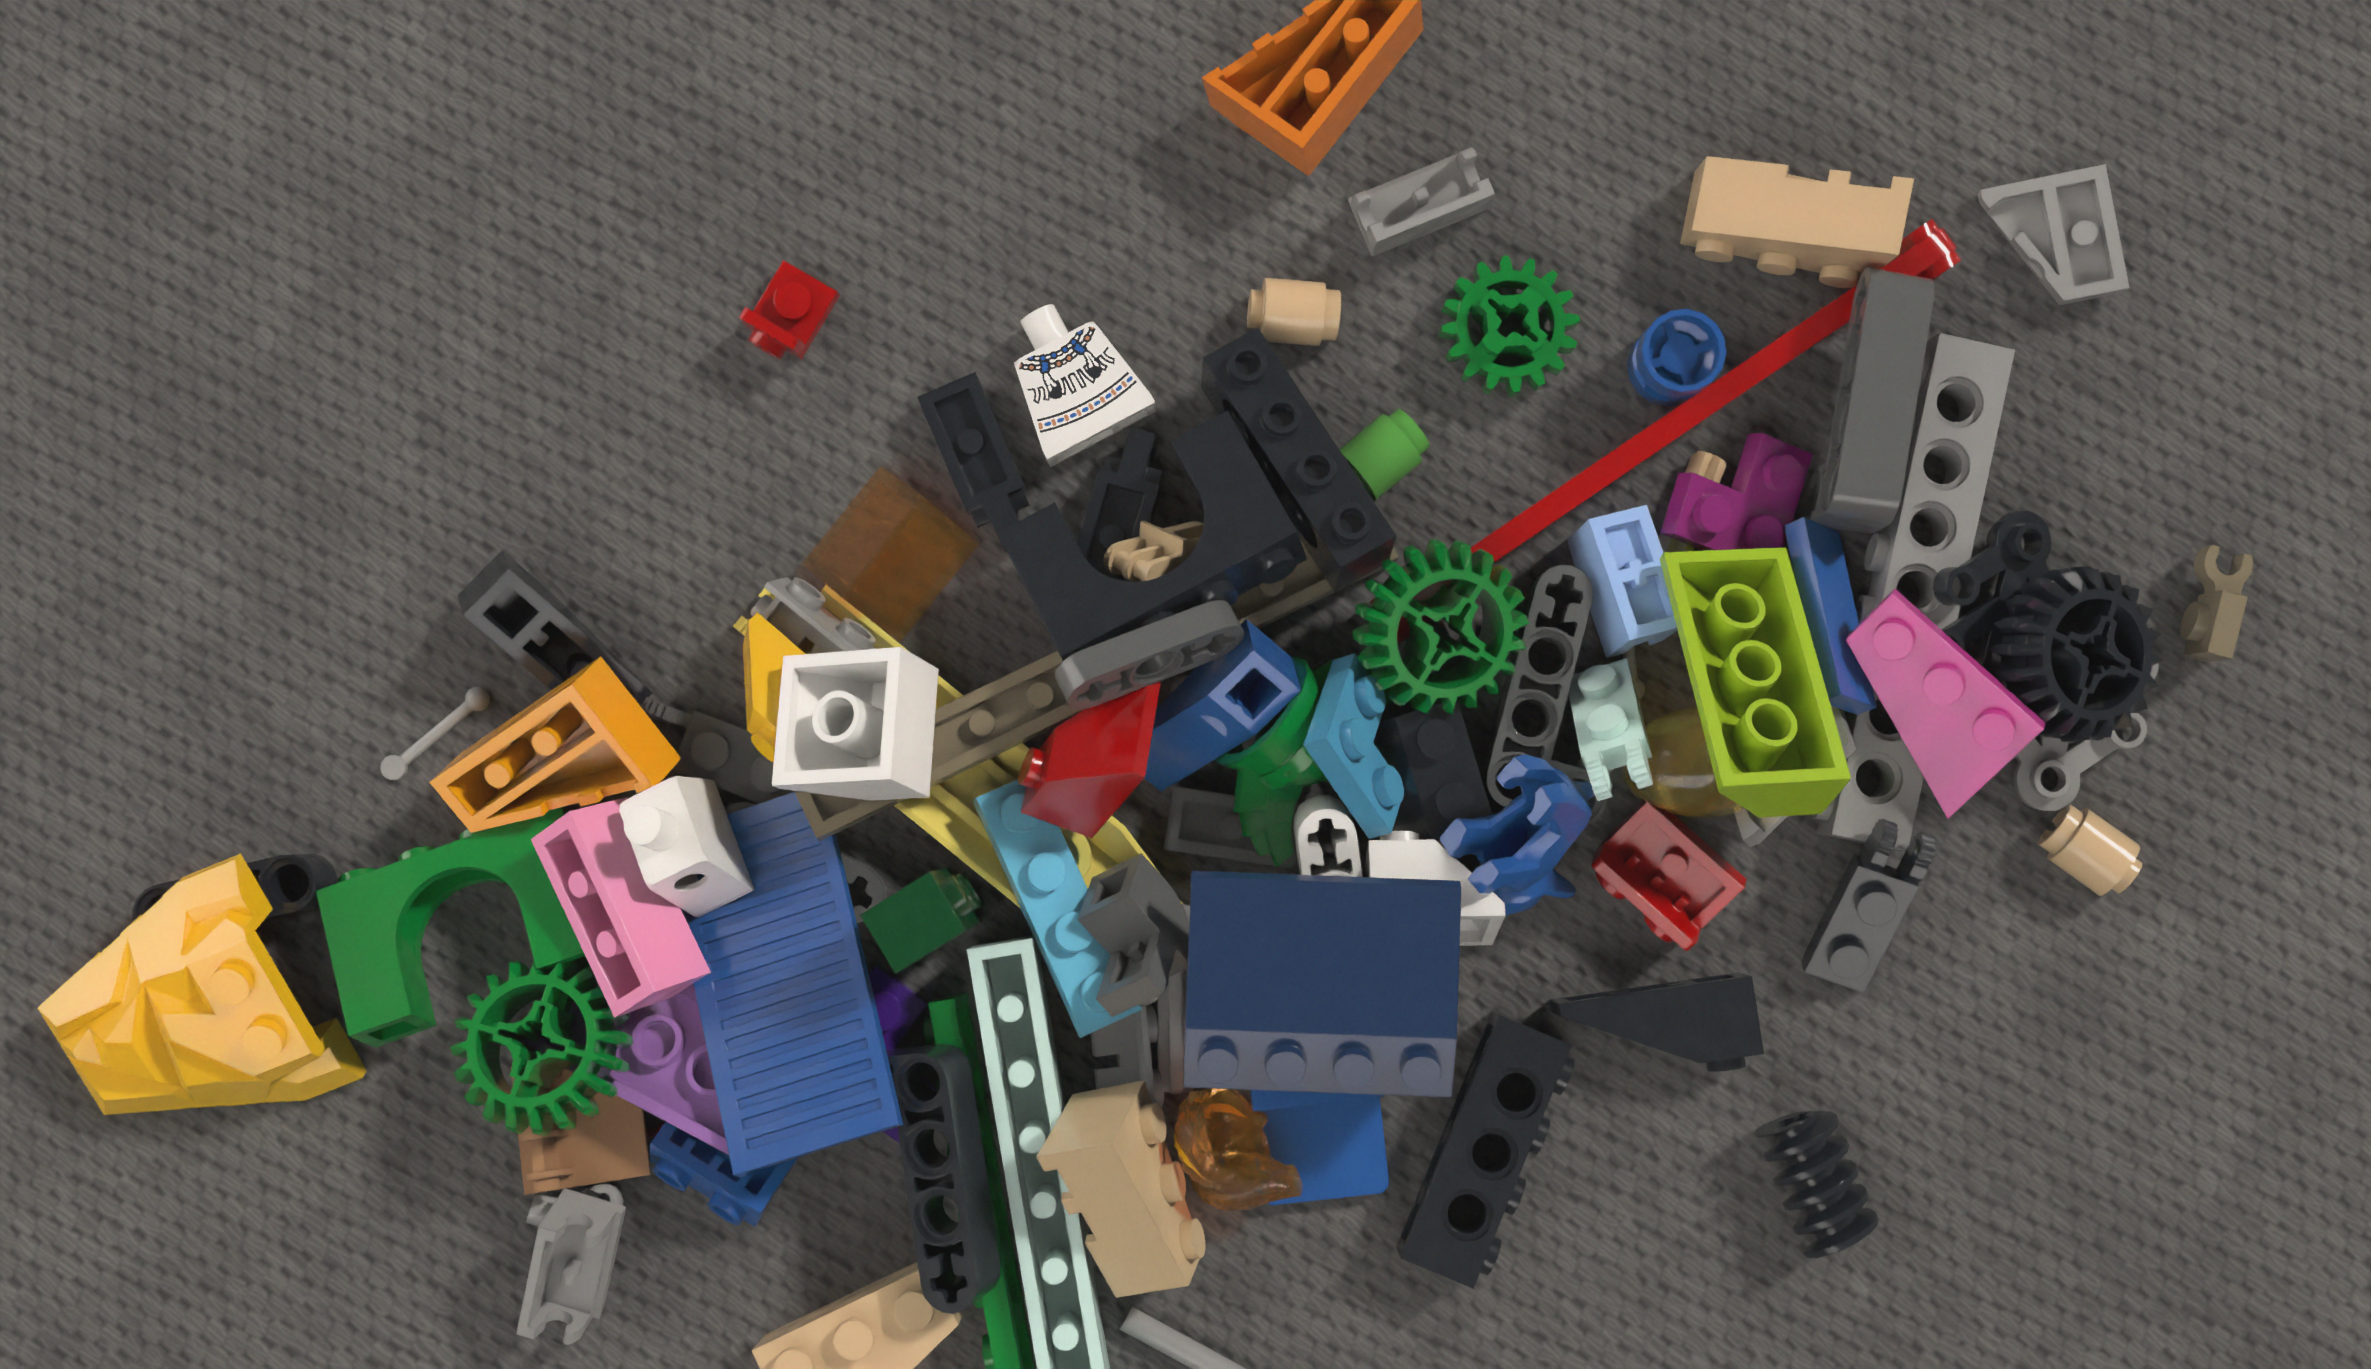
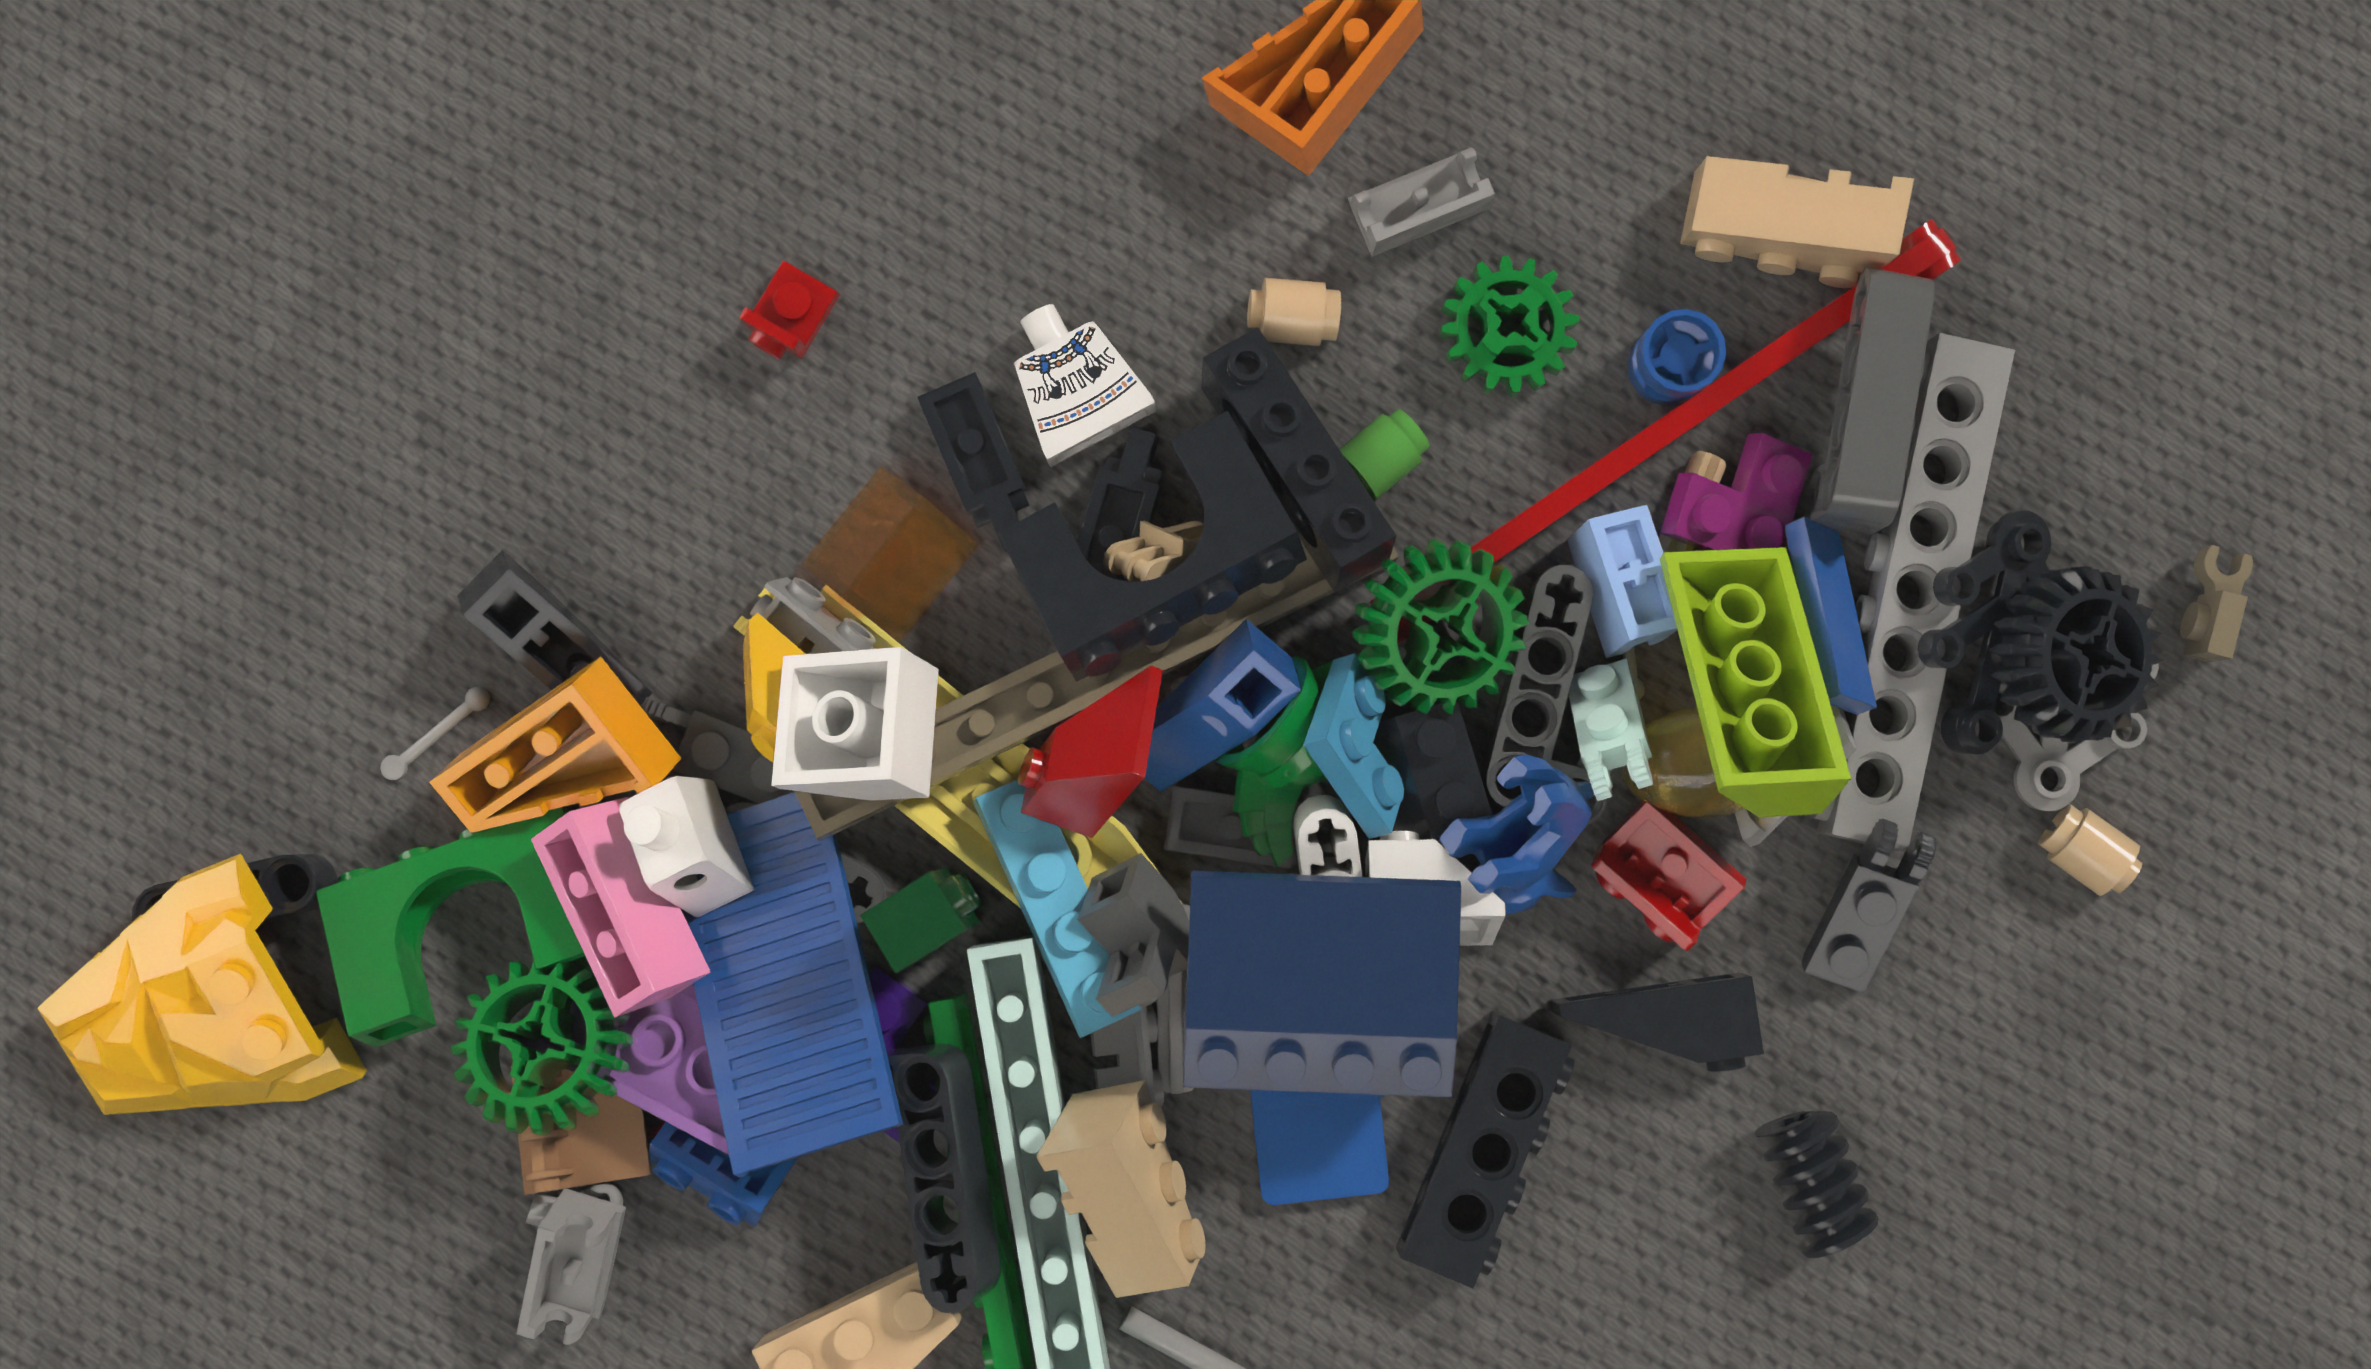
dark grey beam [1055,600,1244,710] -> none
clear orange hair [1174,1088,1303,1211] -> none
dark pink wing [1846,588,2045,819] -> none
light grey wing [1978,164,2130,305] -> none

